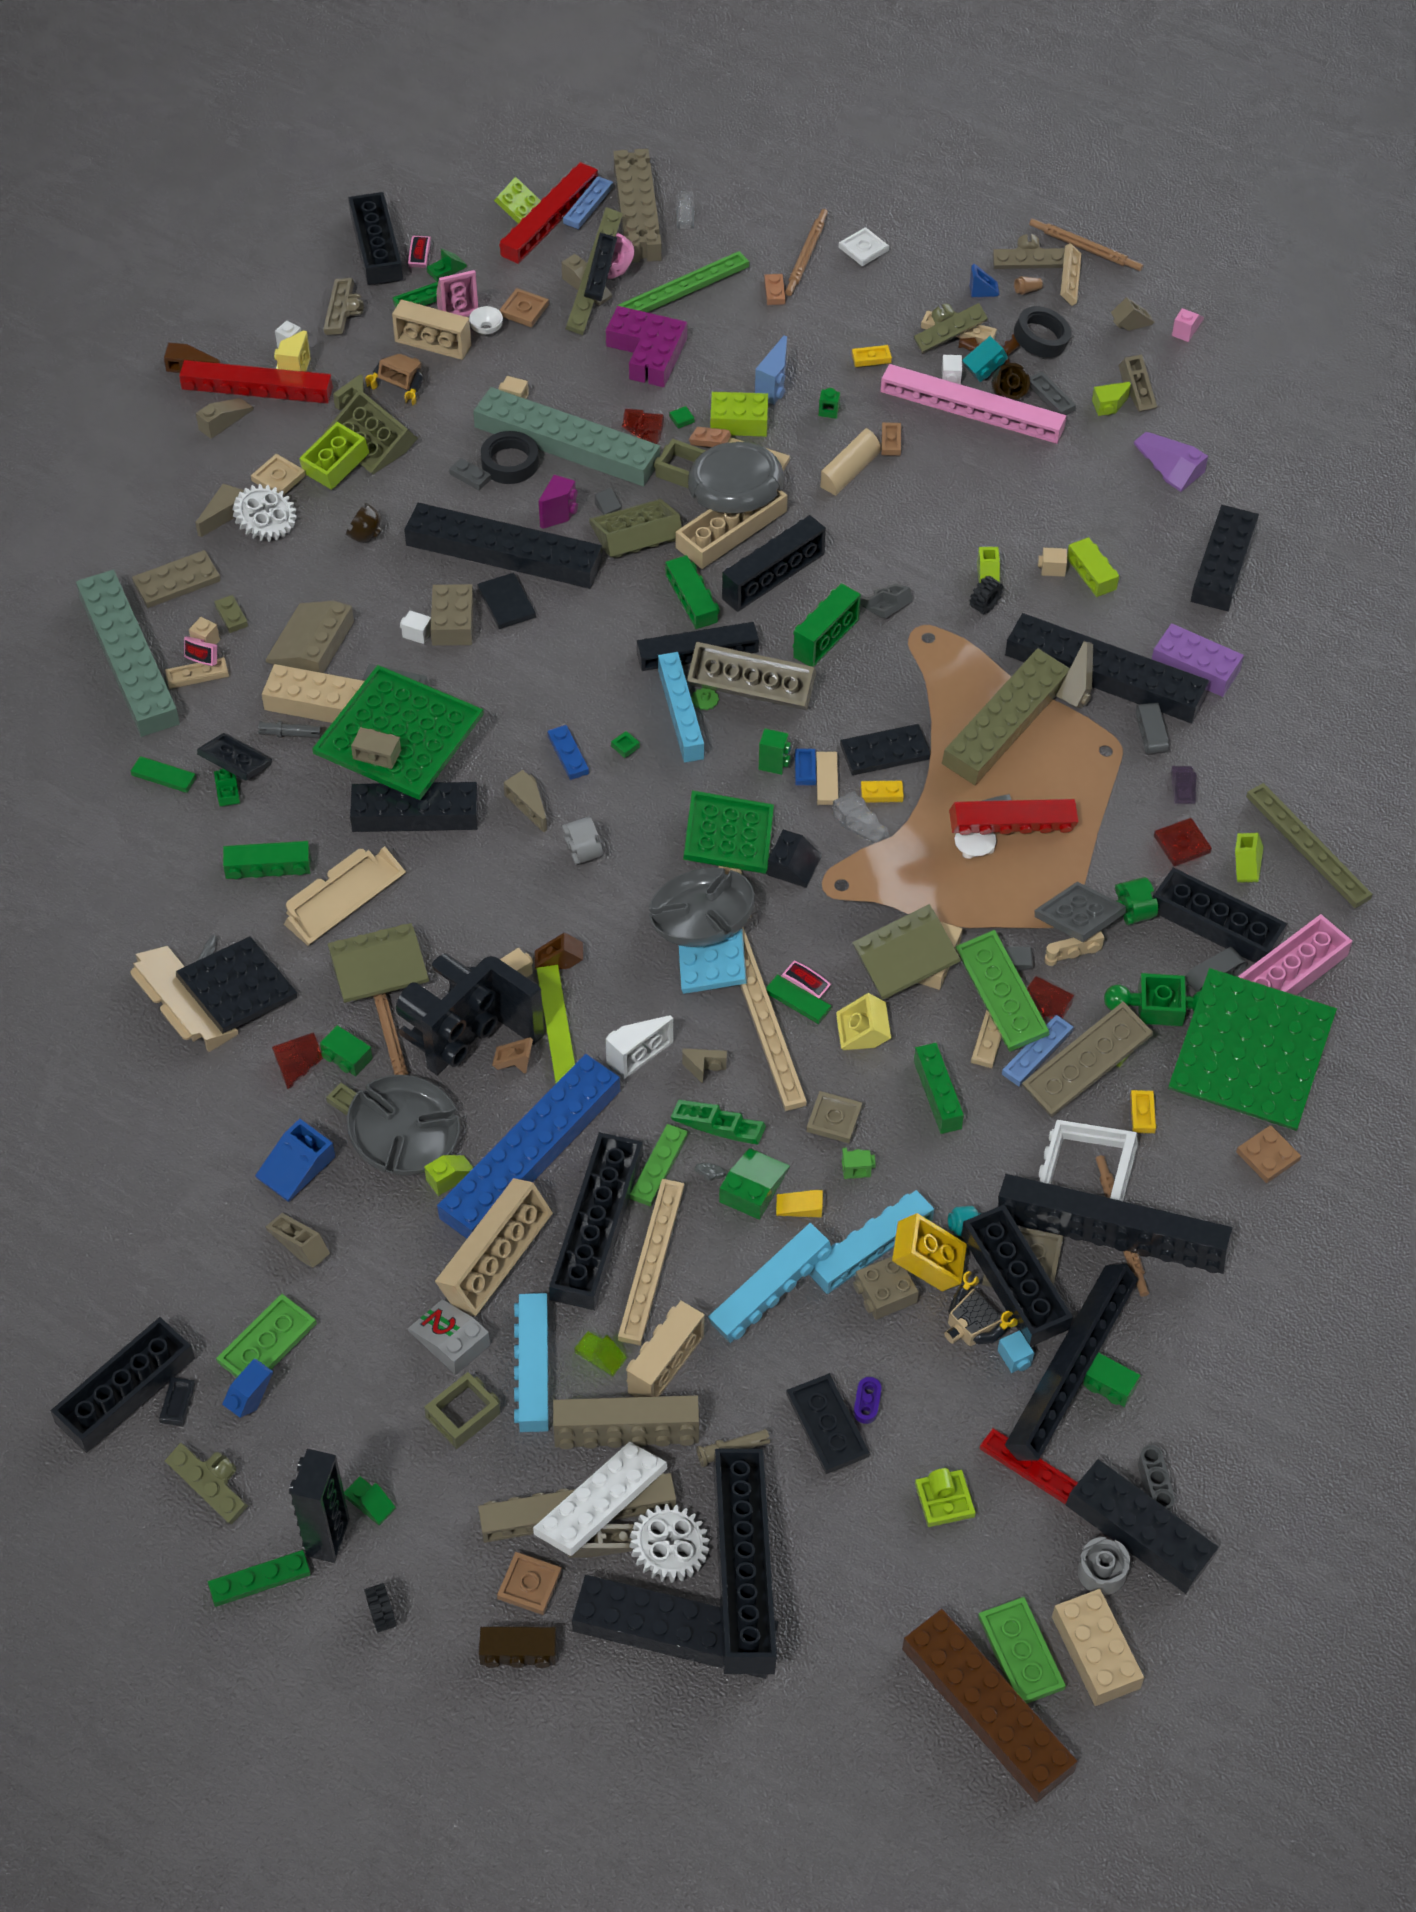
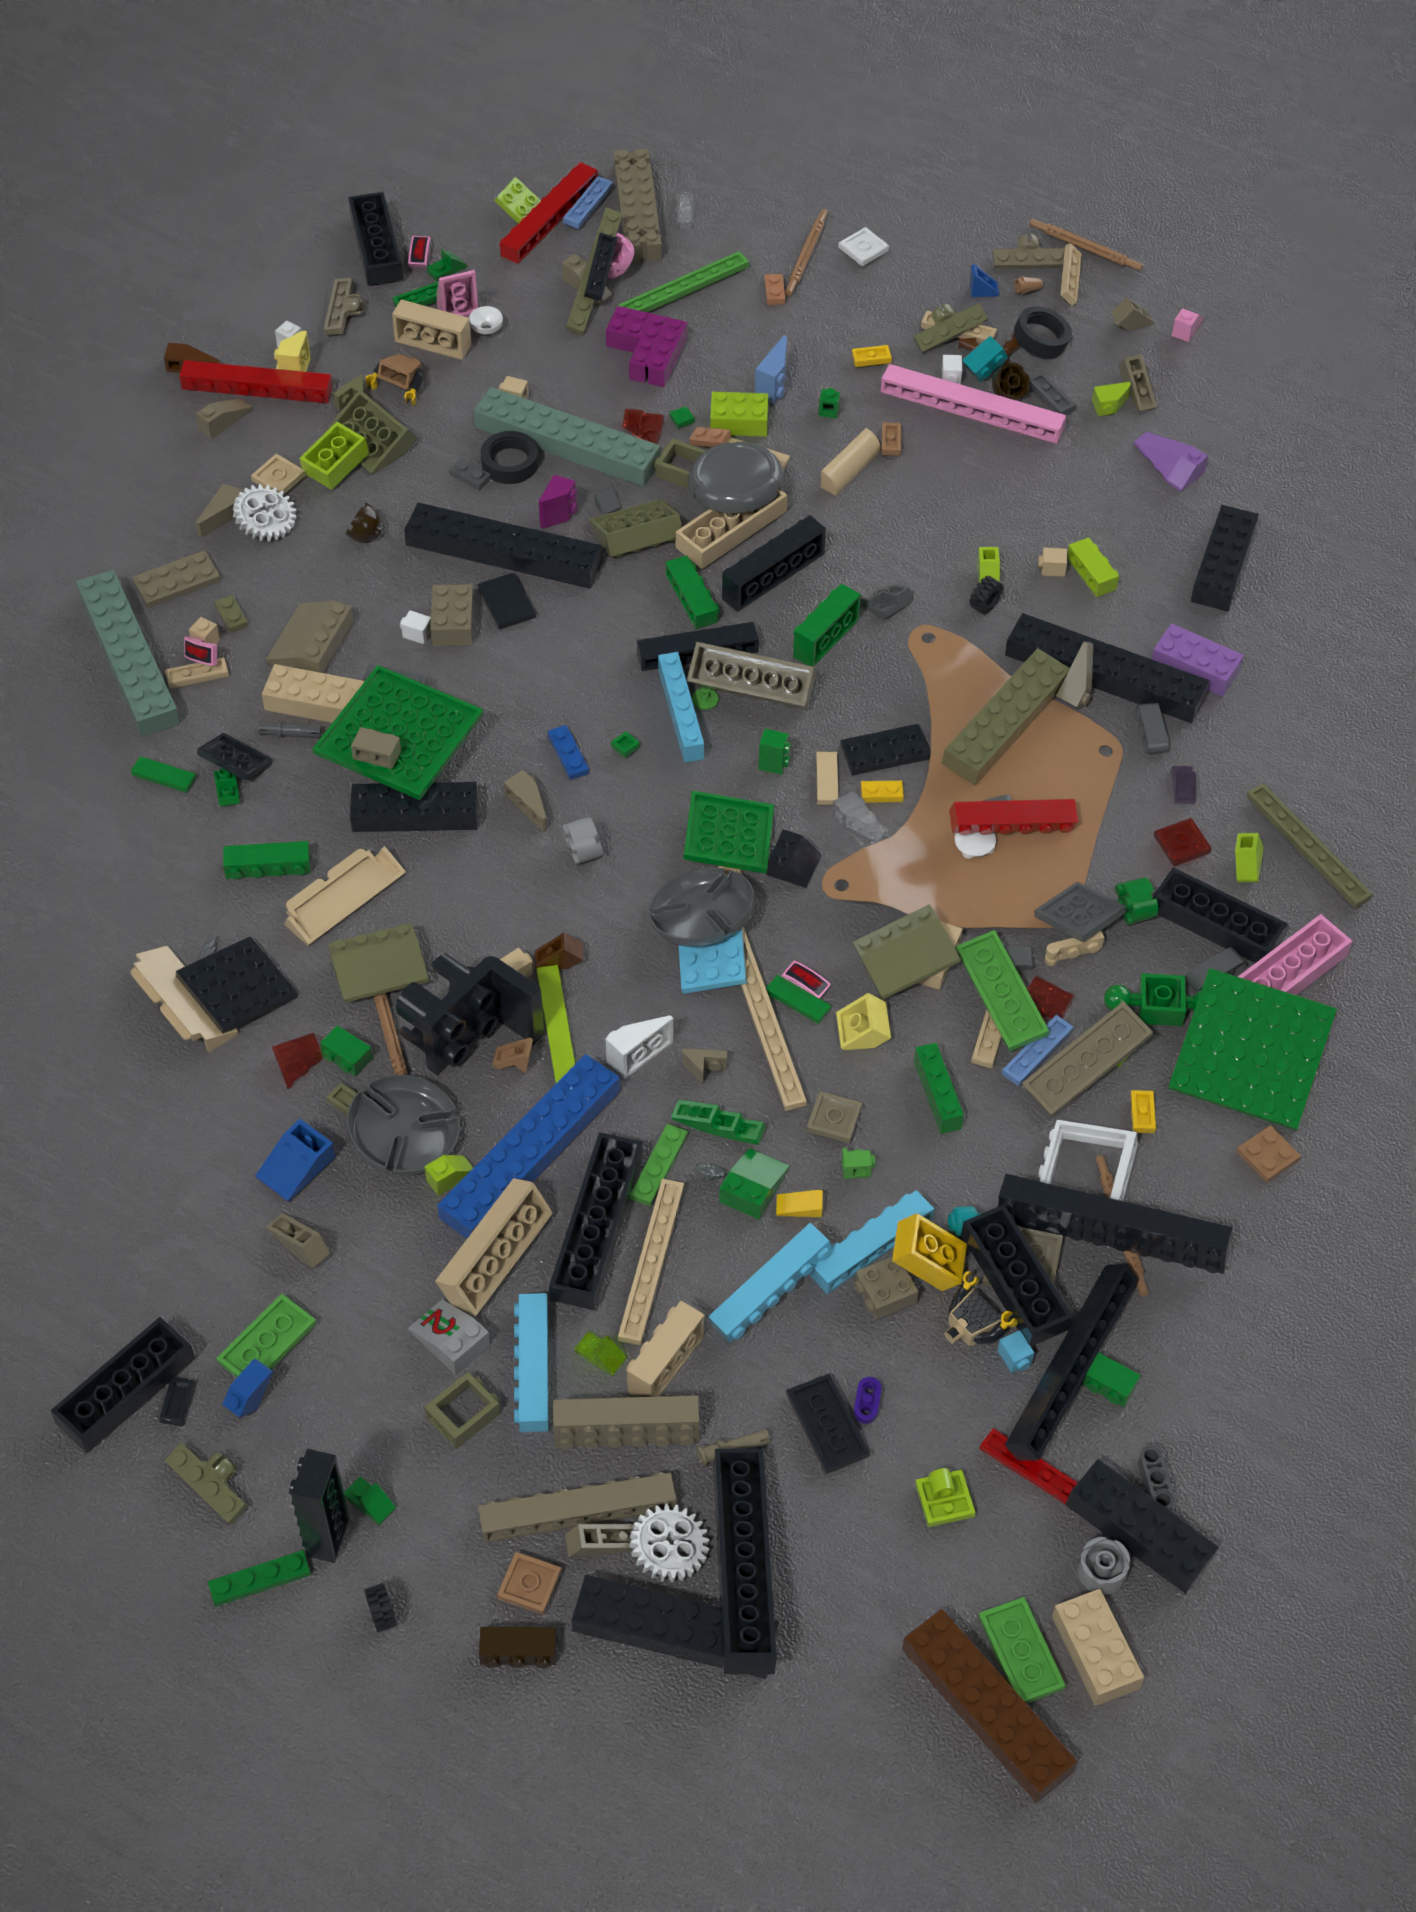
medium nougat plate [499,288,549,327] -> none
white plate [533,1442,667,1556] -> none
blue tile [795,749,816,785] -> none

